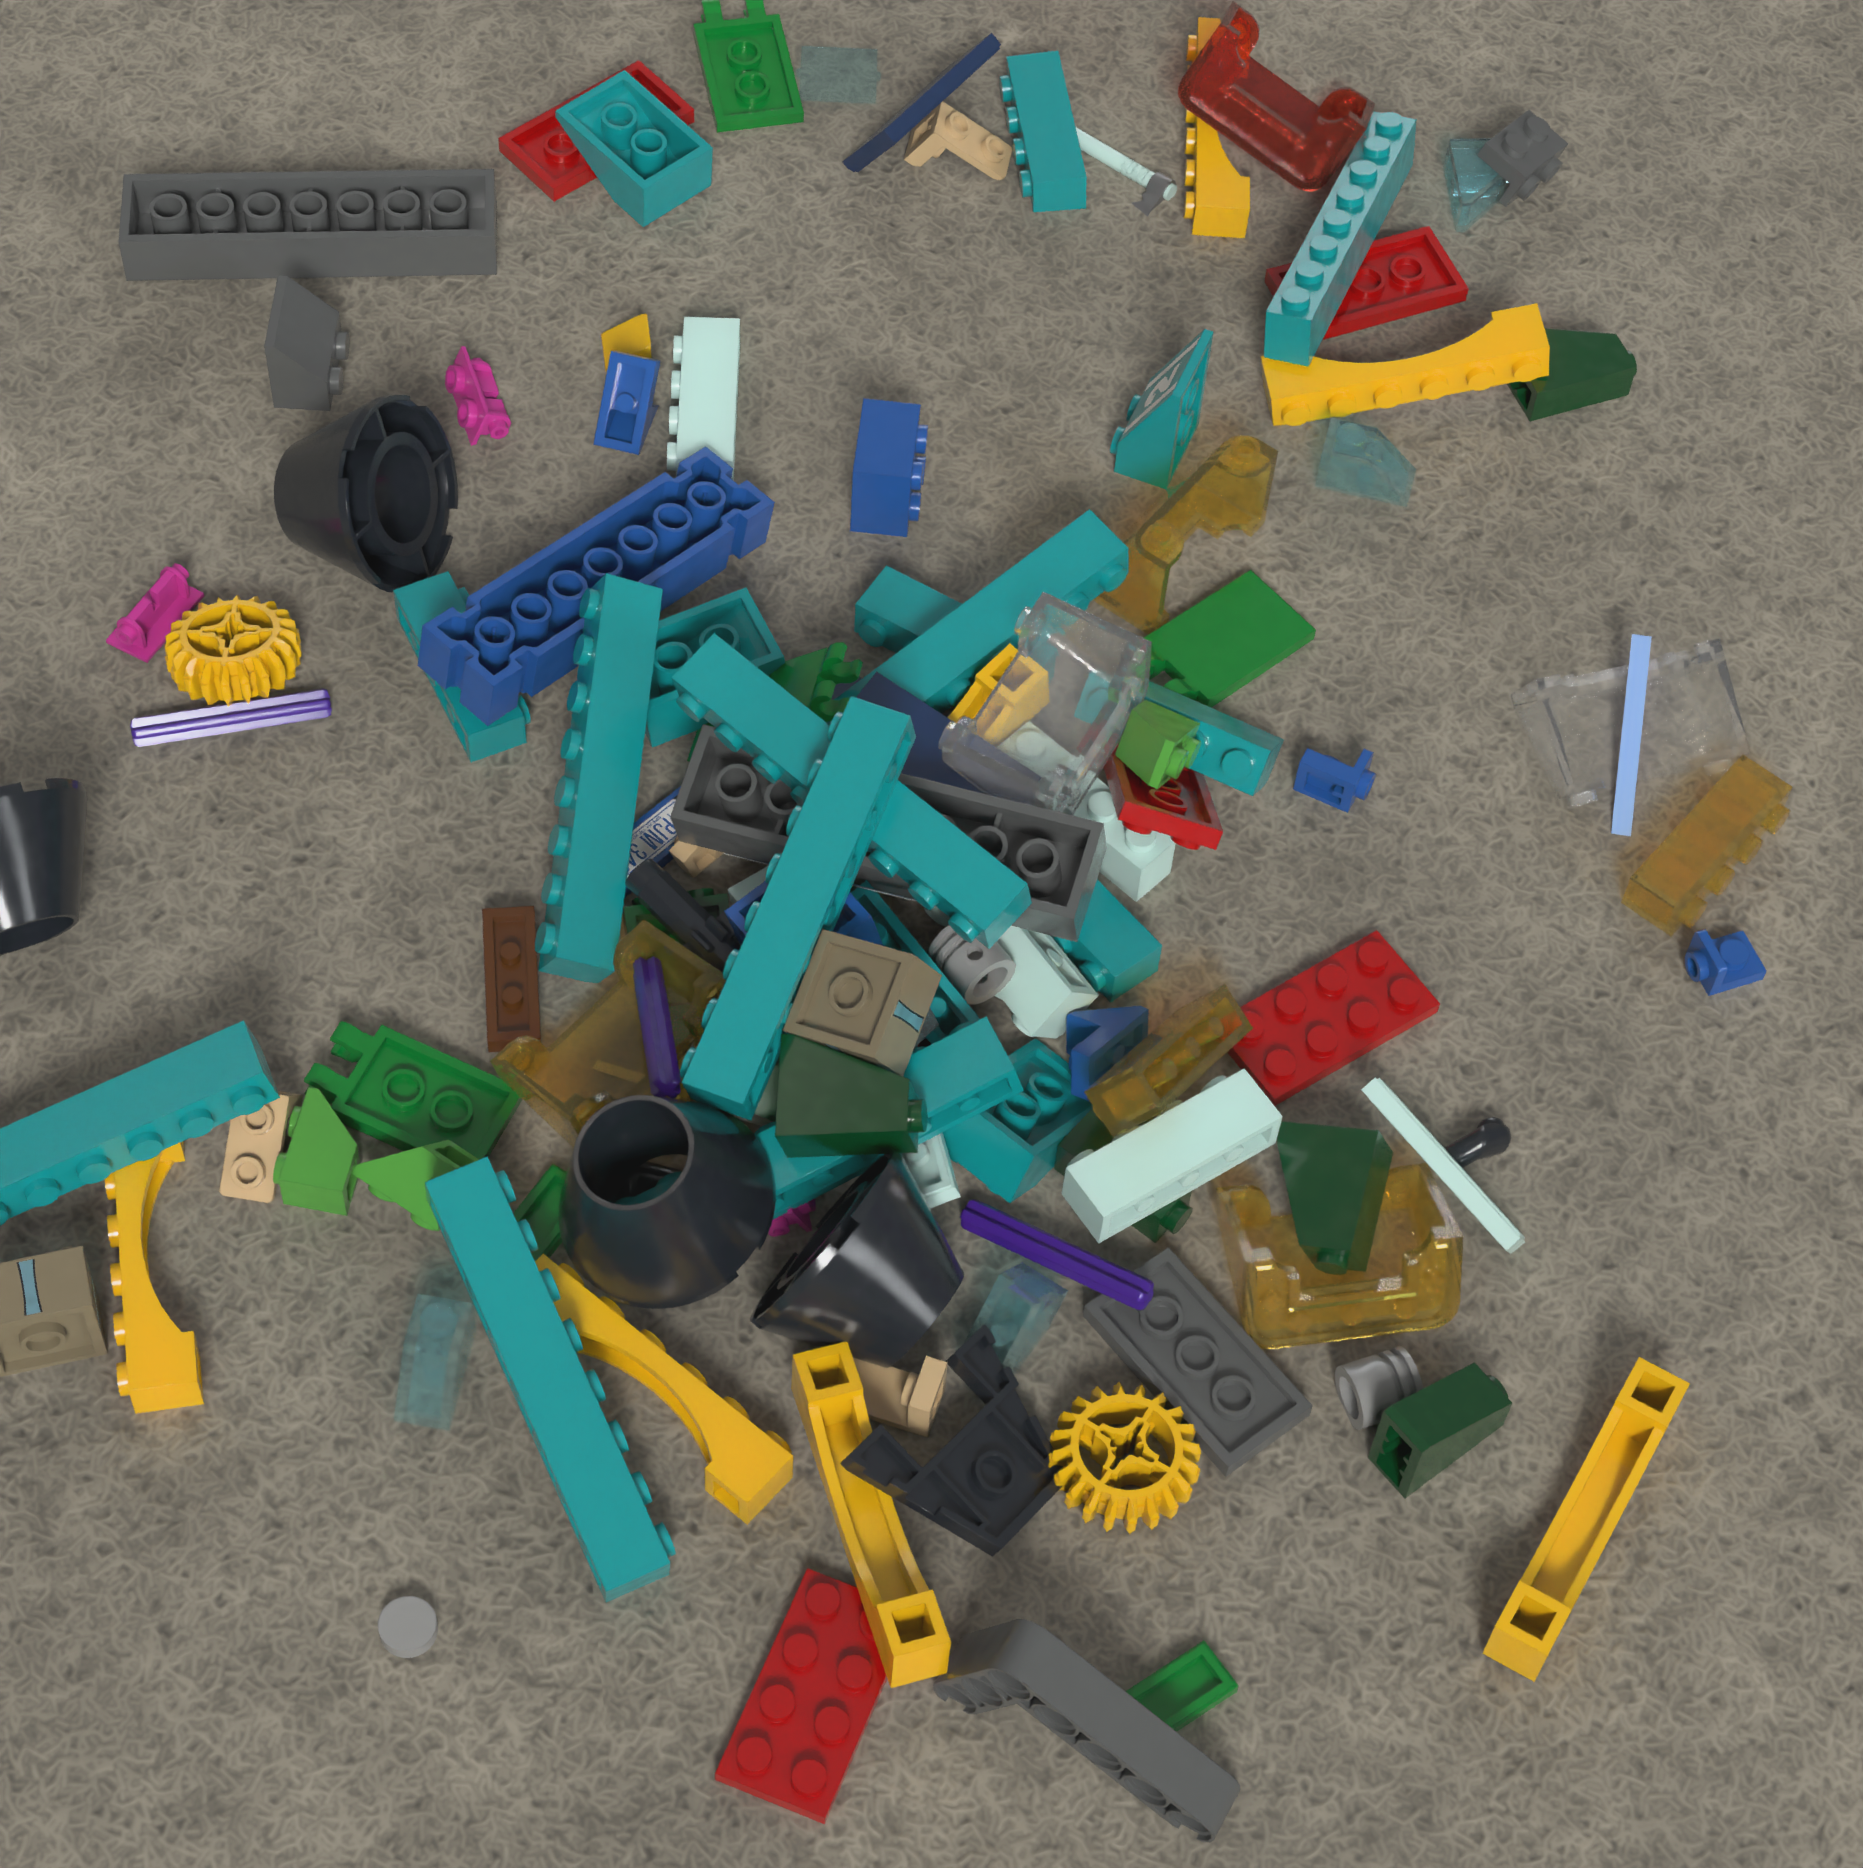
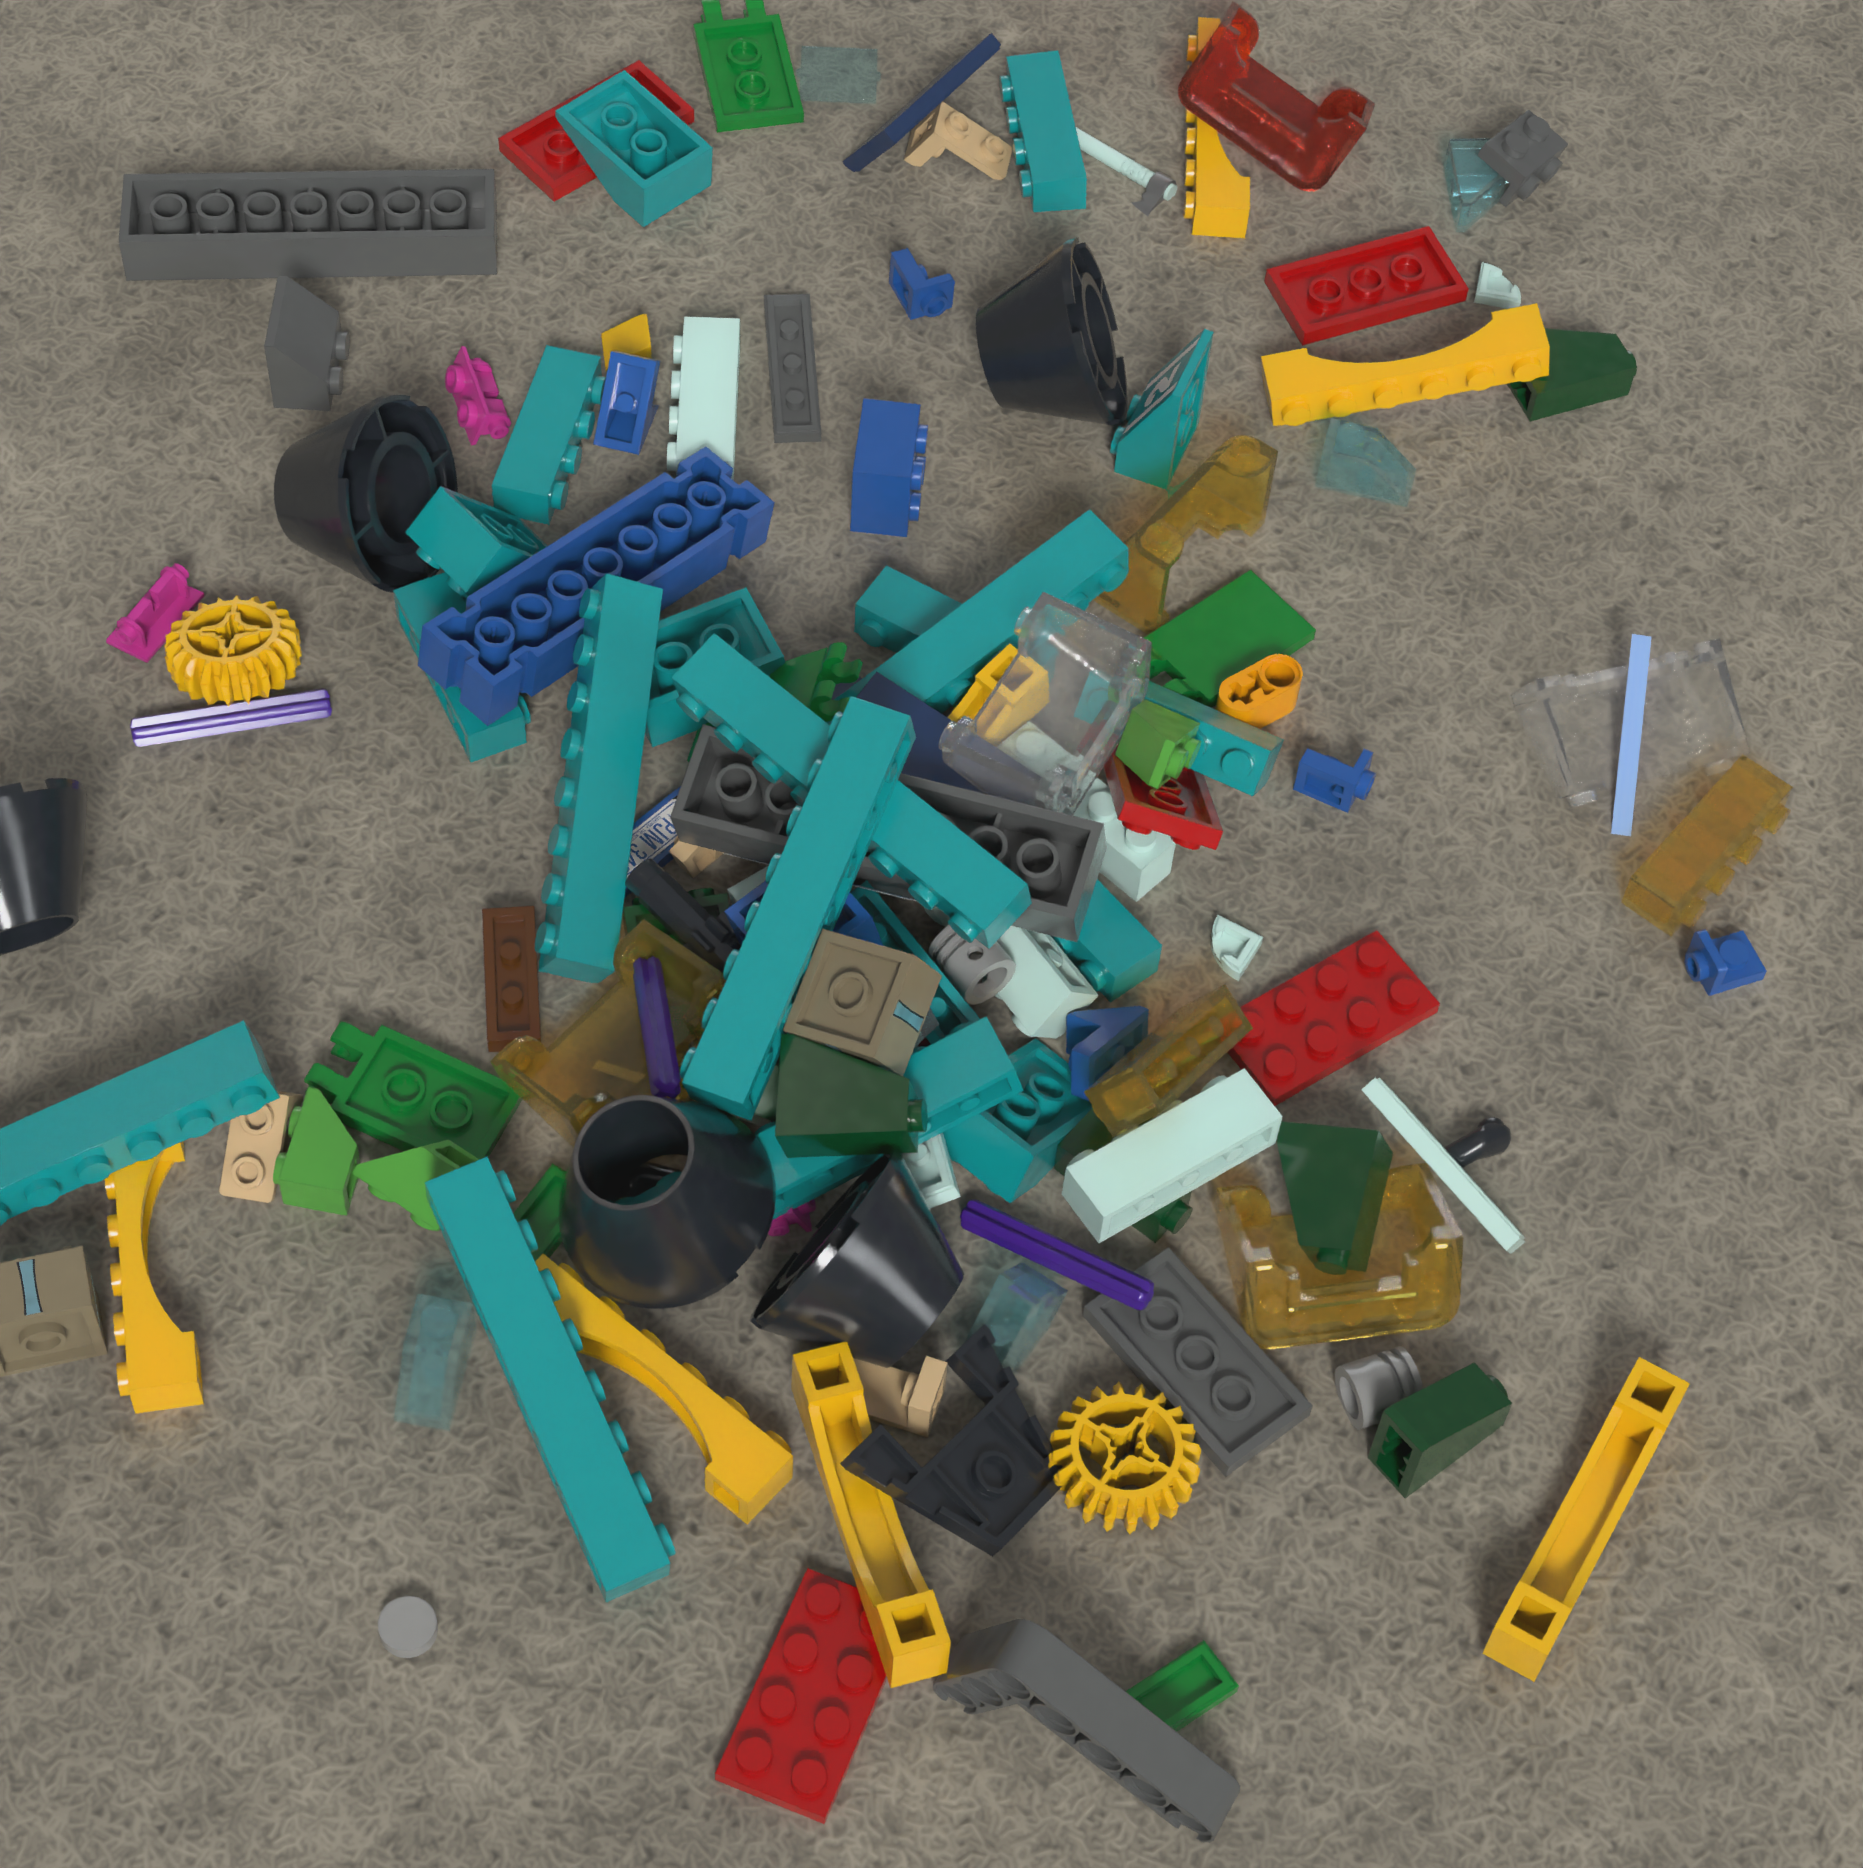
teal brick [1264,111,1417,367] -> none
none -> teal slope [405,486,547,599]
none -> teal brick [492,345,606,525]
none -> dark grey tile [764,294,822,443]
none -> blue bracket [889,248,955,320]
none -> black cone [976,238,1128,426]
none -> light aqua tile [1211,915,1263,981]
none -> light orange beam [1215,654,1303,729]
none -> light aqua tile [1474,262,1521,309]

